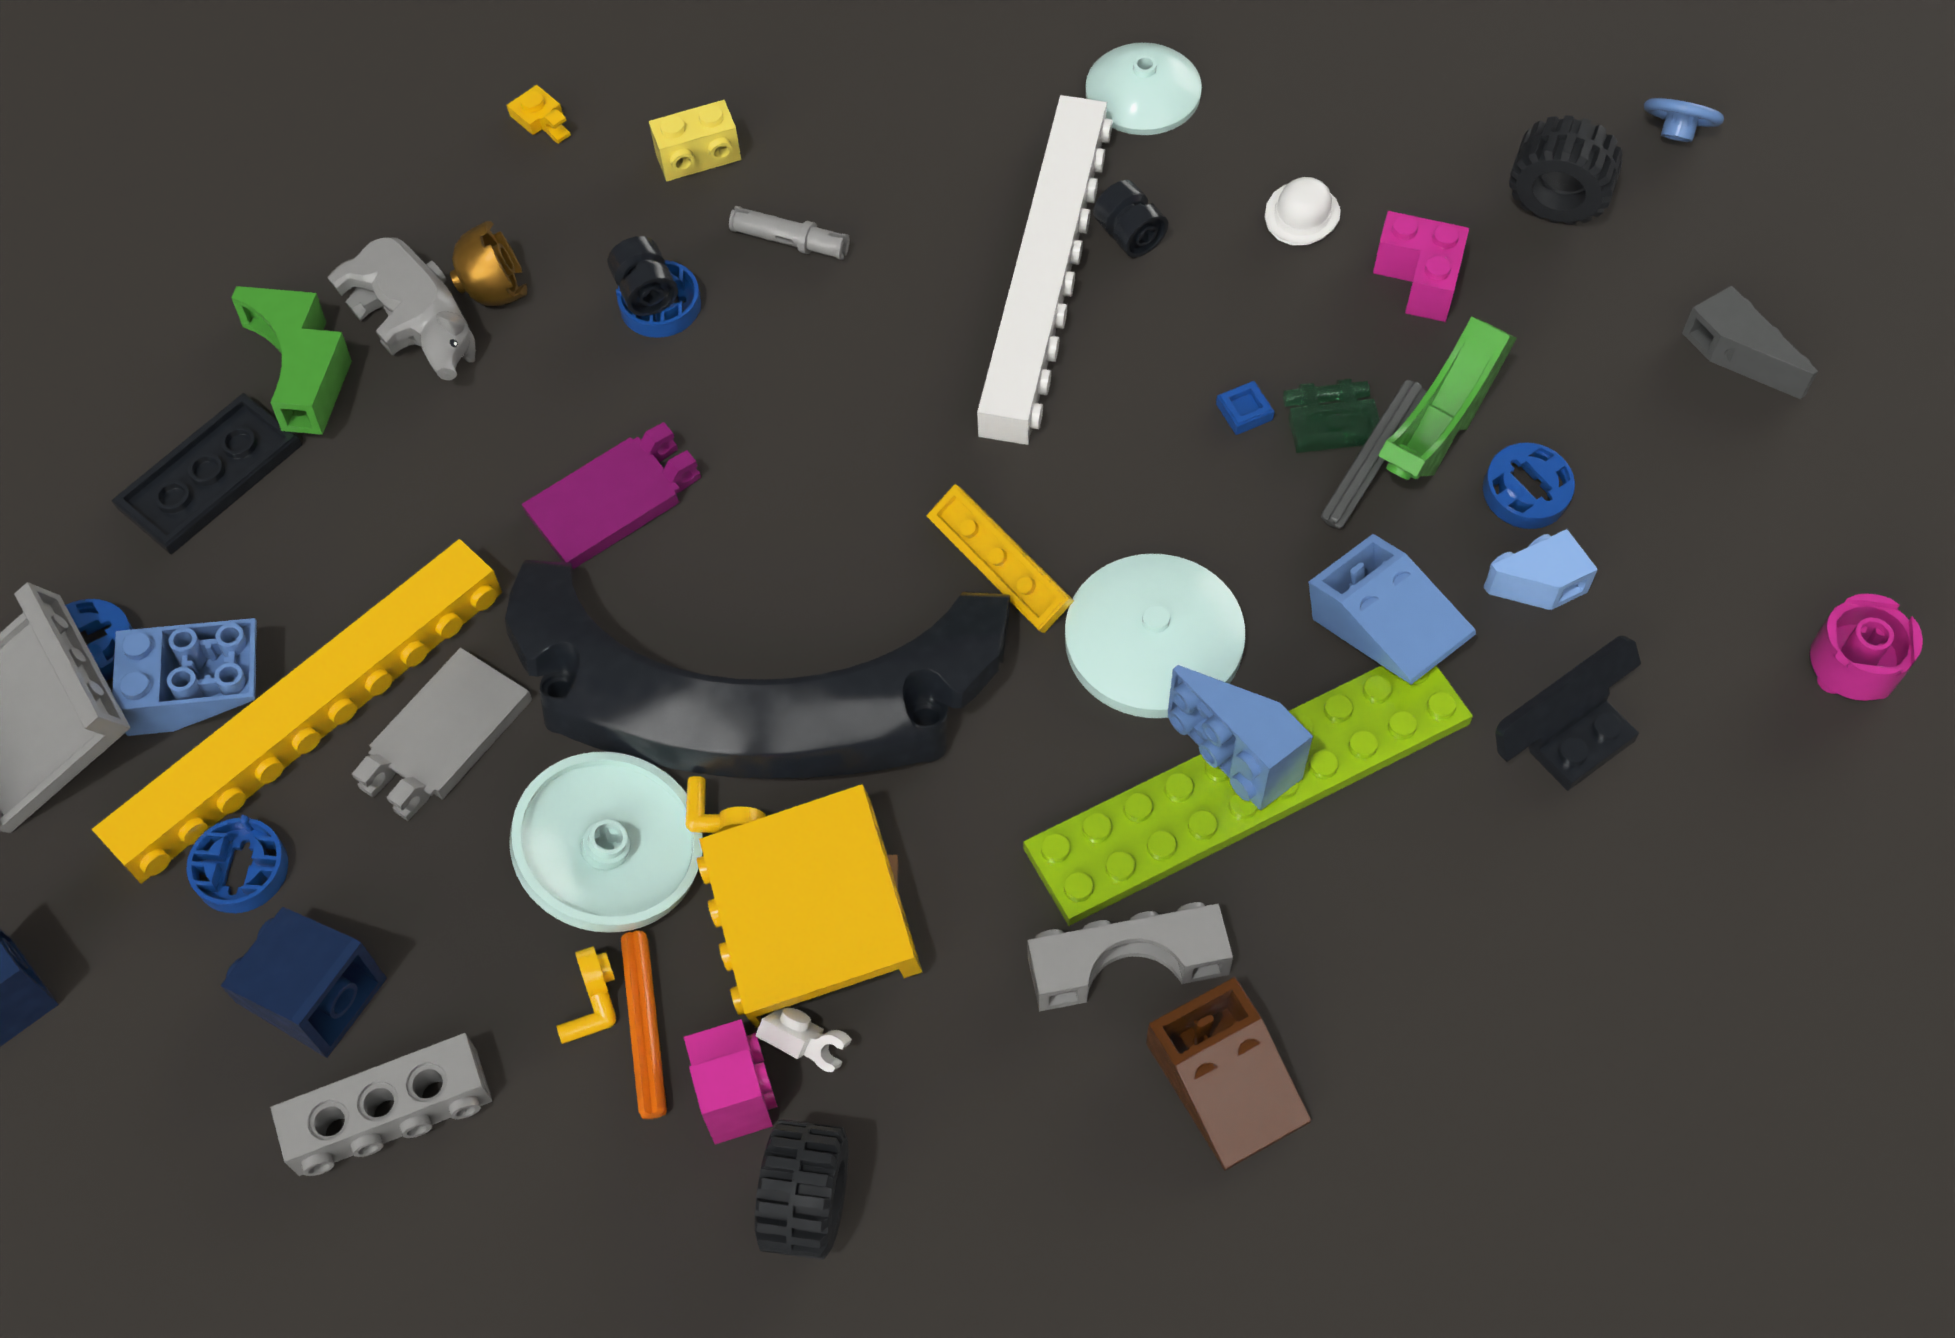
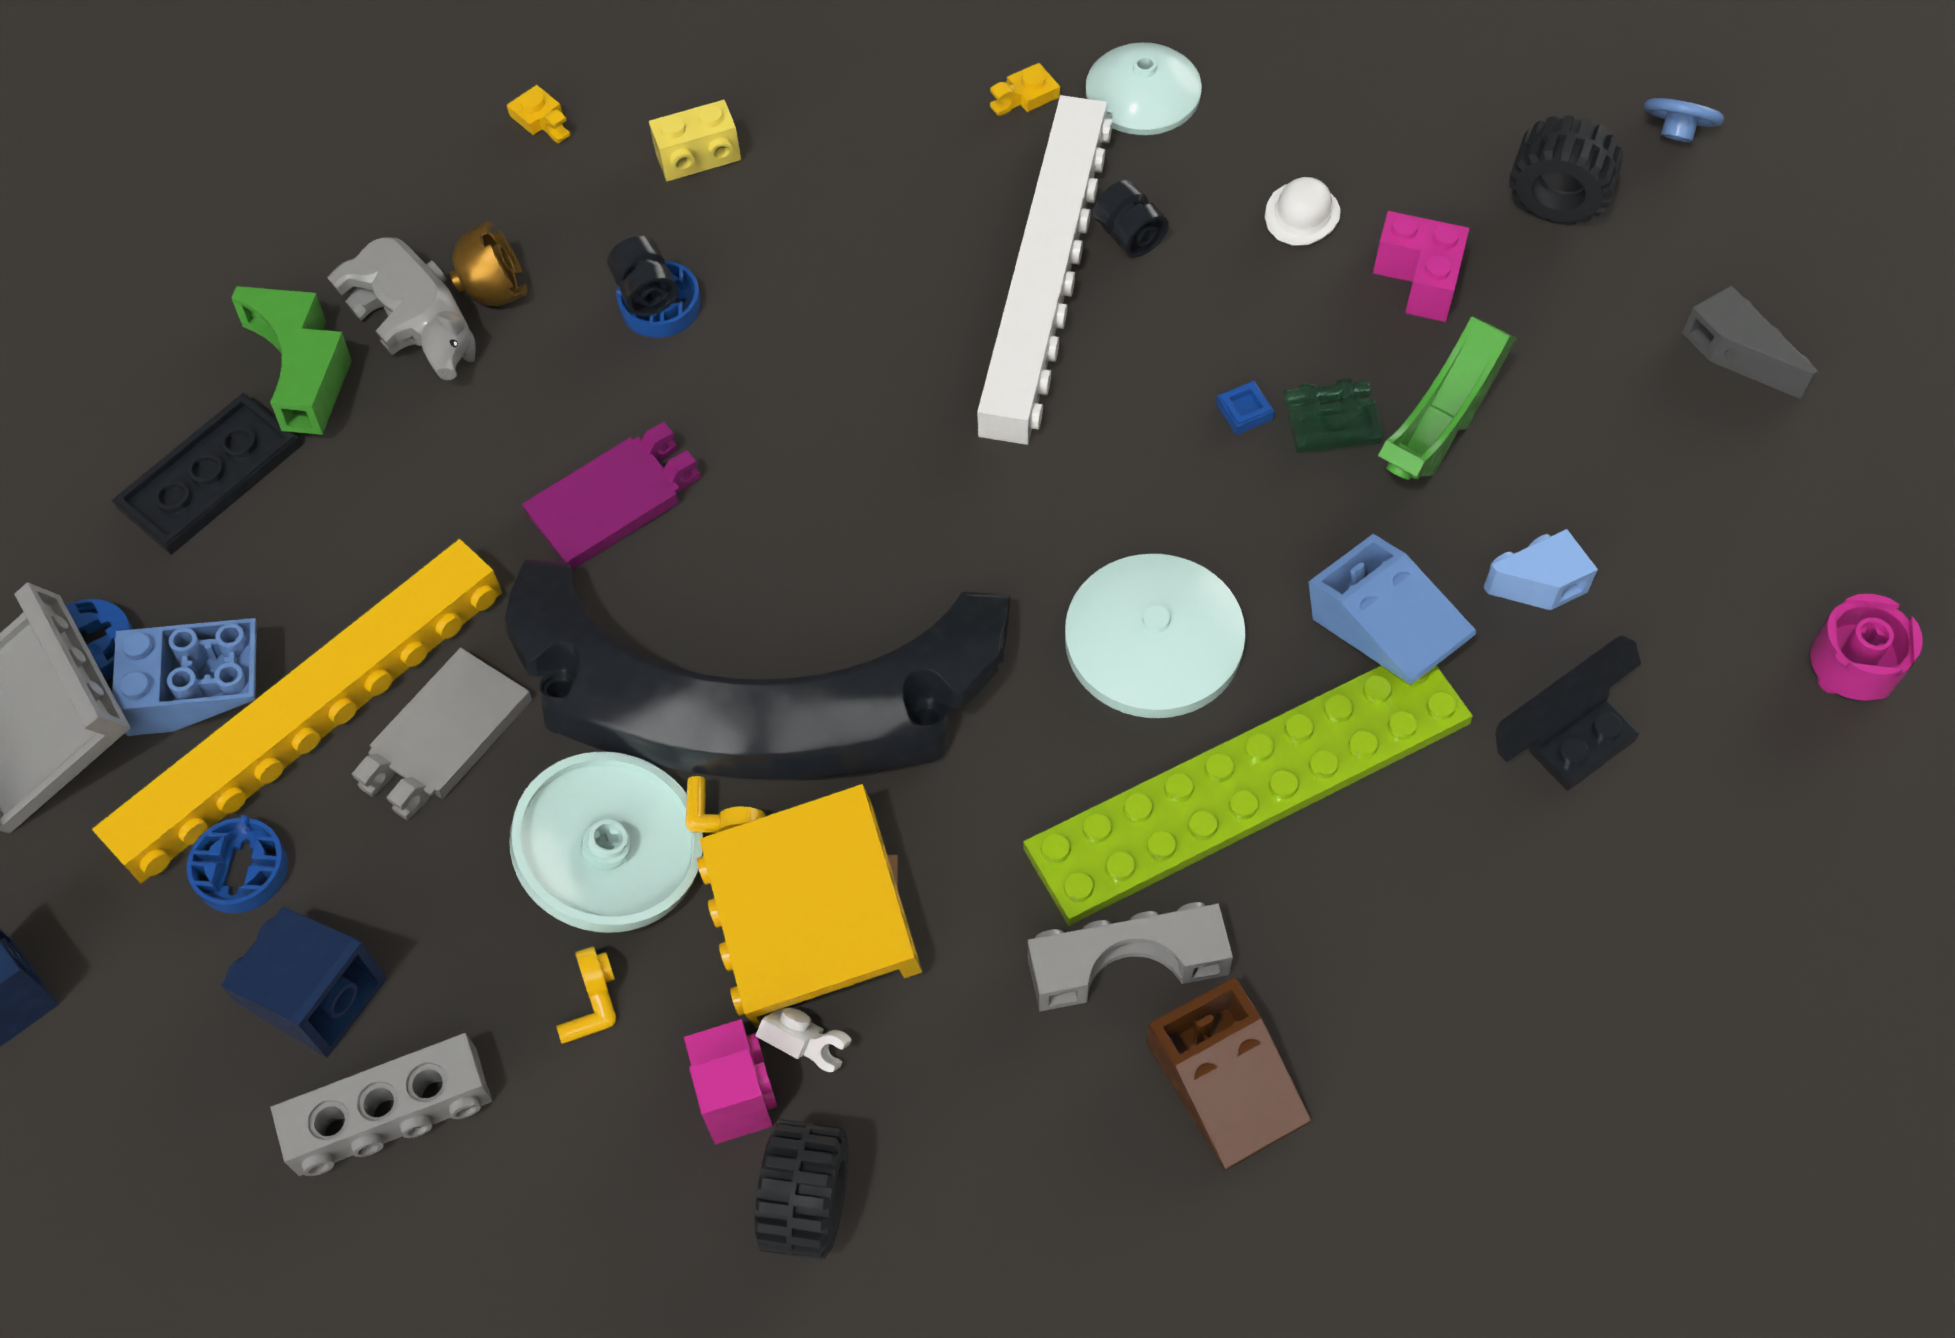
orange axle [621,931,667,1119] -> none
light grey pin [729,206,850,260] -> none
yellow tile [926,484,1074,633] -> none
medium blue slope [1168,665,1313,811] -> none
dark grey axle [1321,380,1426,529] -> none
blue piece [1483,443,1575,529] -> none
none -> yellow plate [990,63,1060,116]

